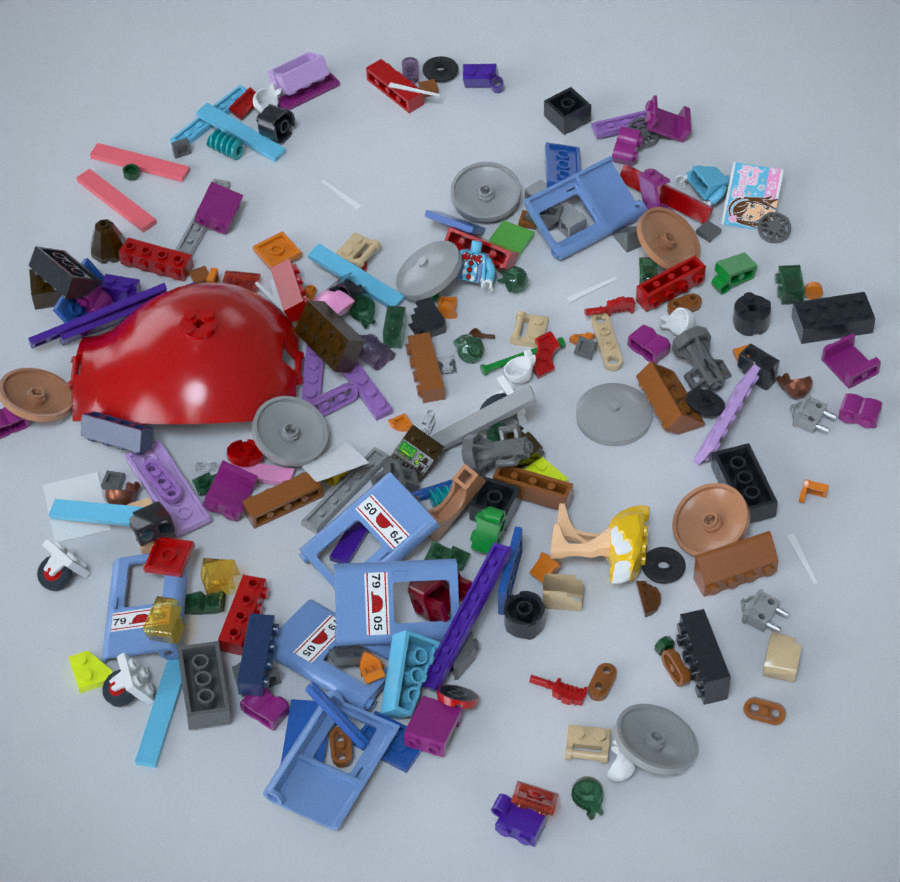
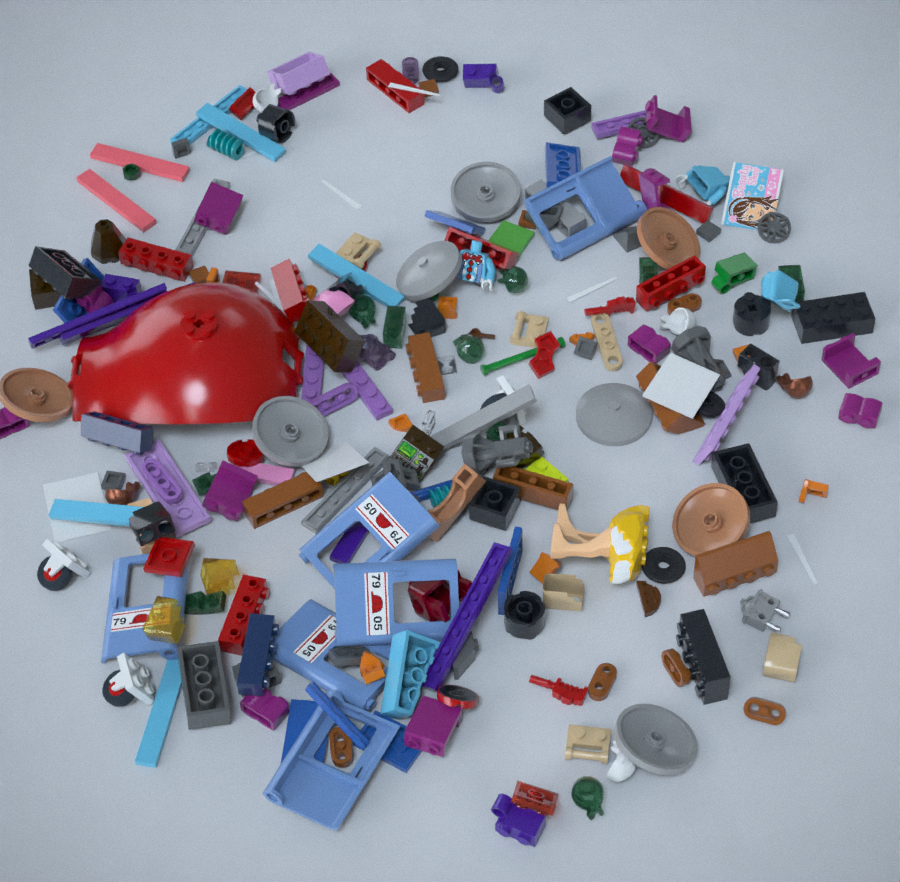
neon yellow wing [68,650,113,693] -> none
orange plate [253,231,302,271] -> none
clear green slope [424,541,471,571] -> none
green hinge [470,506,508,554] -> none
white piece [504,349,536,384] -> none
dark green tile [654,636,675,656] -> none
light grey piece [790,394,837,434] -> none
orange tile [804,282,823,299] -> none
none -> white sticker [642,353,720,419]
none -> medium azure piece [761,270,800,312]

